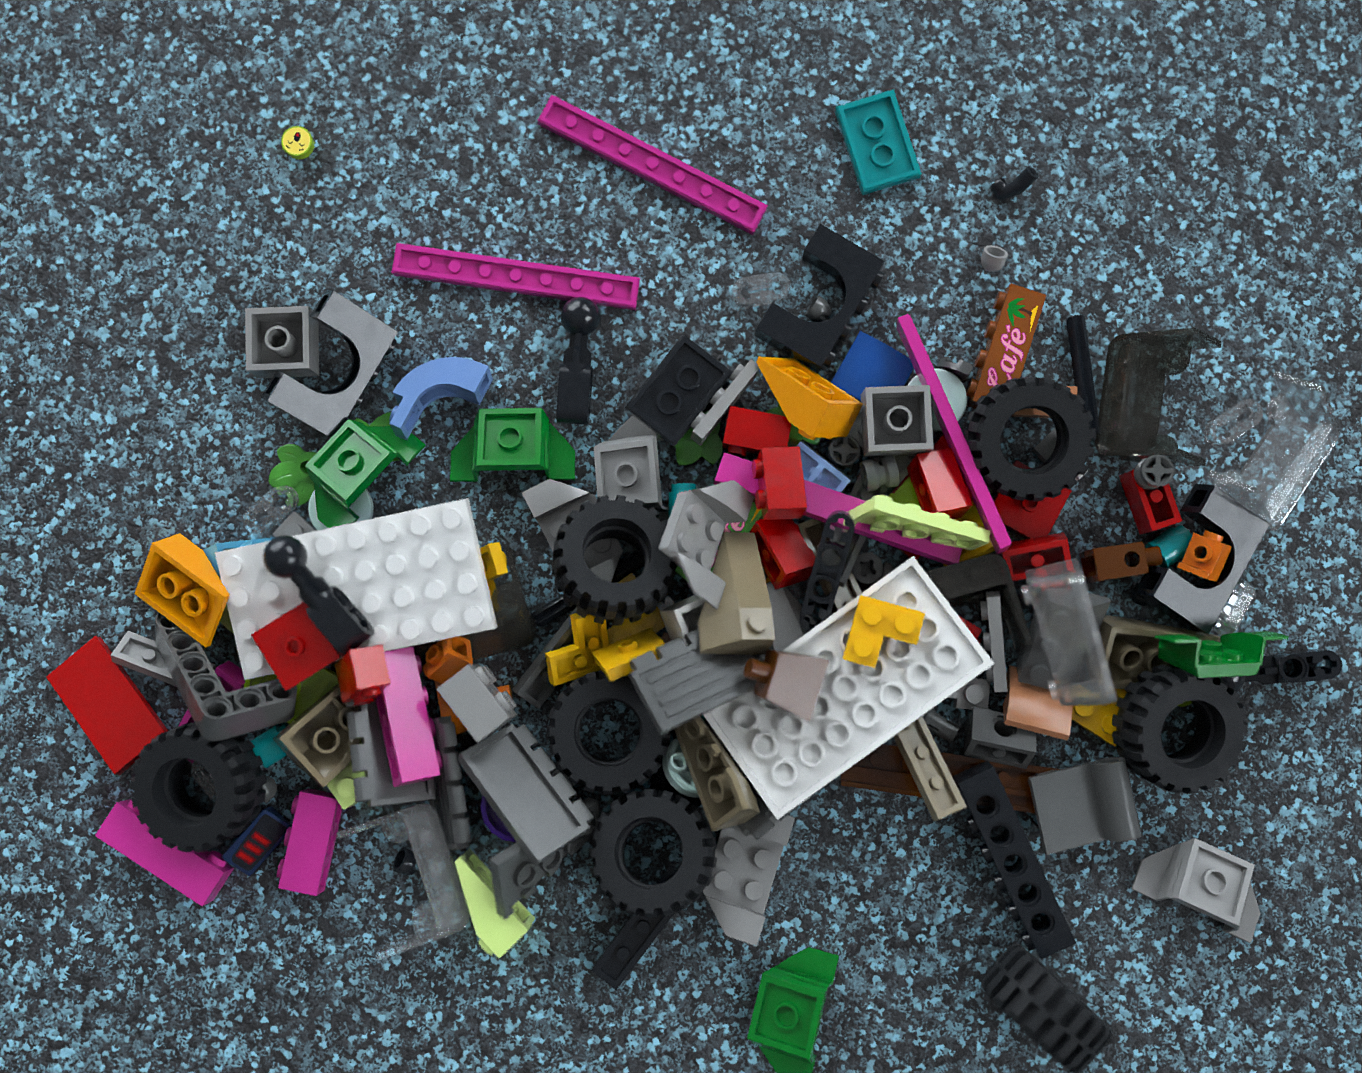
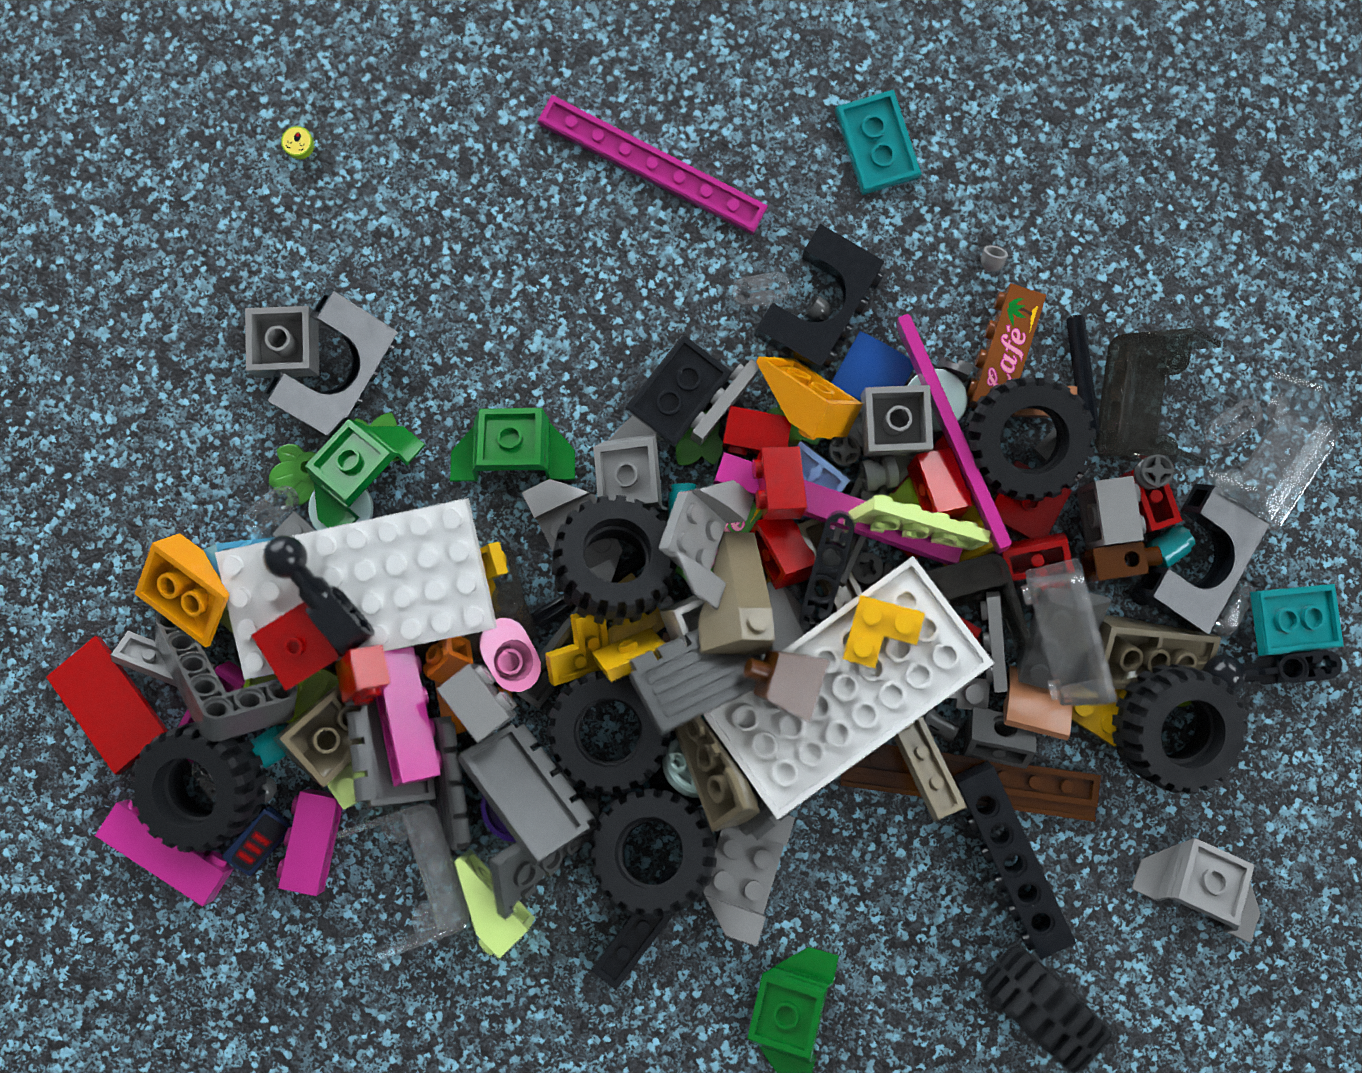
medium blue arch [389,357,493,440] -> none
dark pink tile [391,243,640,310] -> none
black hinge [393,847,421,875] -> none
black beam [556,297,600,425] -> none
black arm [990,166,1039,200] -> none
dark grey door [1028,757,1142,855] -> none
green piece [1155,631,1289,678] -> none
orange brick [1177,530,1232,582] -> none
none -> bright pink piece [479,618,541,692]
none -> light grey brick [1077,476,1146,550]
none -> teal tile [1250,584,1344,656]

